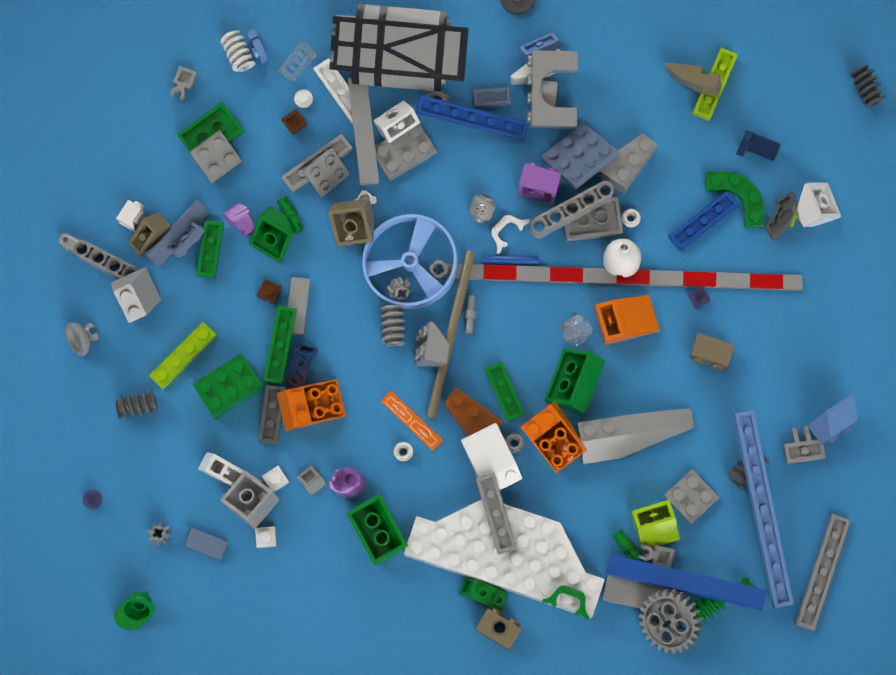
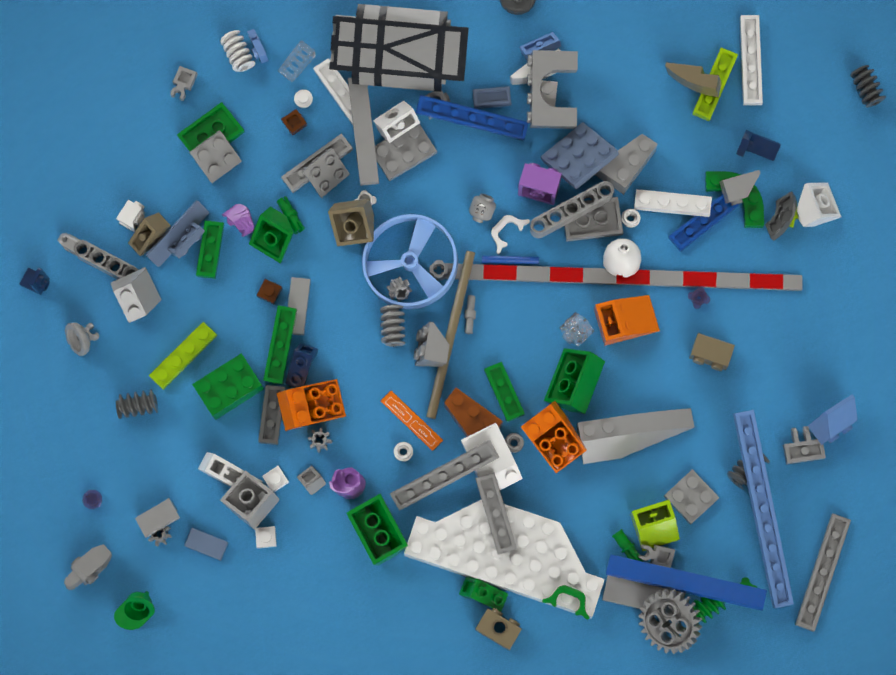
none -> dark blue bracket [19,268,50,295]
none -> light grey hinge [64,544,112,590]
none -> light grey panel [135,498,180,538]
none -> light grey gear [308,428,332,453]
none -> light grey tile [390,440,499,511]
none -> white plate [634,189,712,217]
none -> light grey slope [720,170,760,206]
none -> white plate [740,15,763,105]

